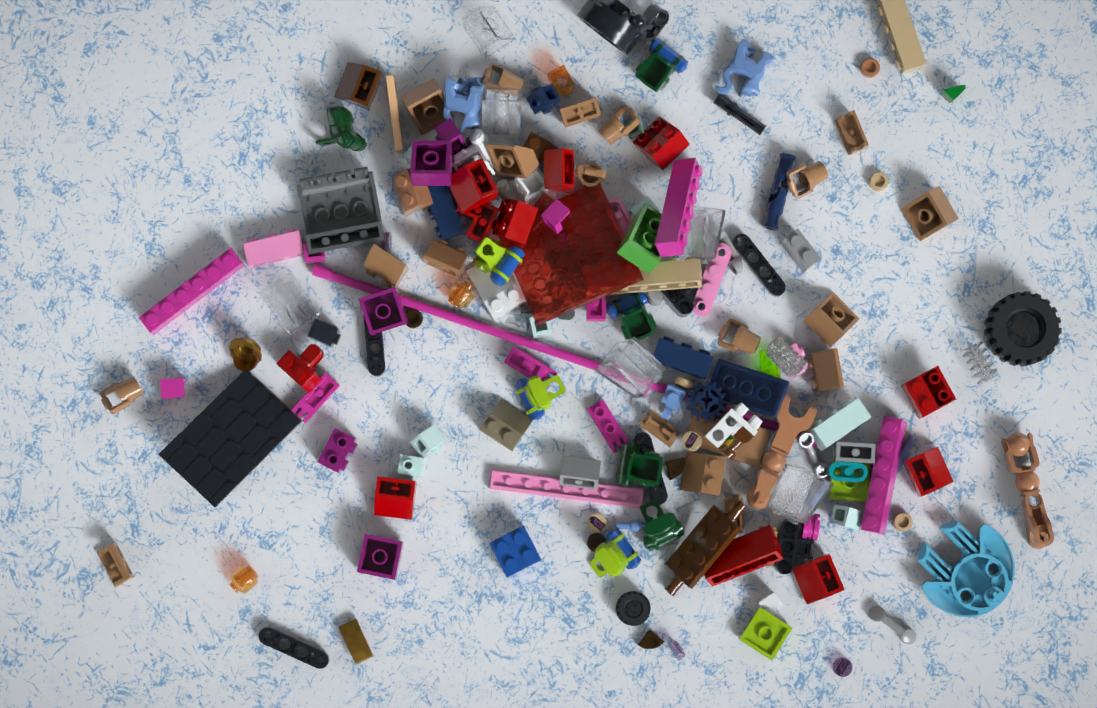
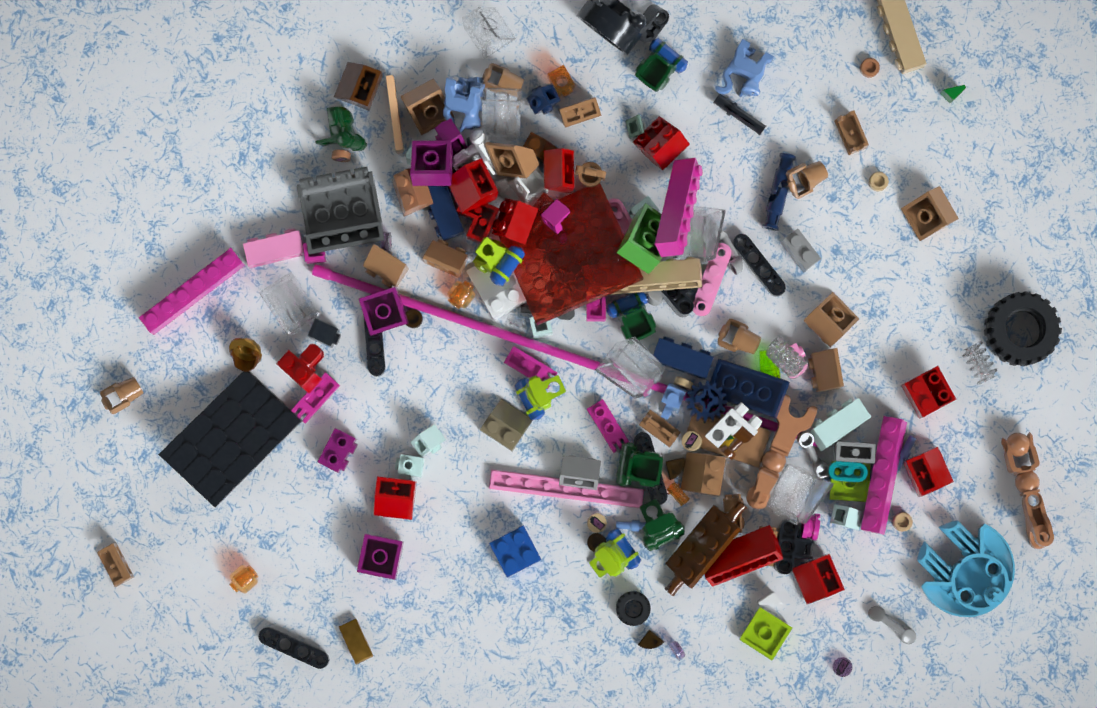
dark pink panel [160,378,186,400] -> none
medium nougat piece [598,104,640,145] -> none
none -> nougat tile [331,149,351,162]
none -> clear orange pin [666,482,690,507]

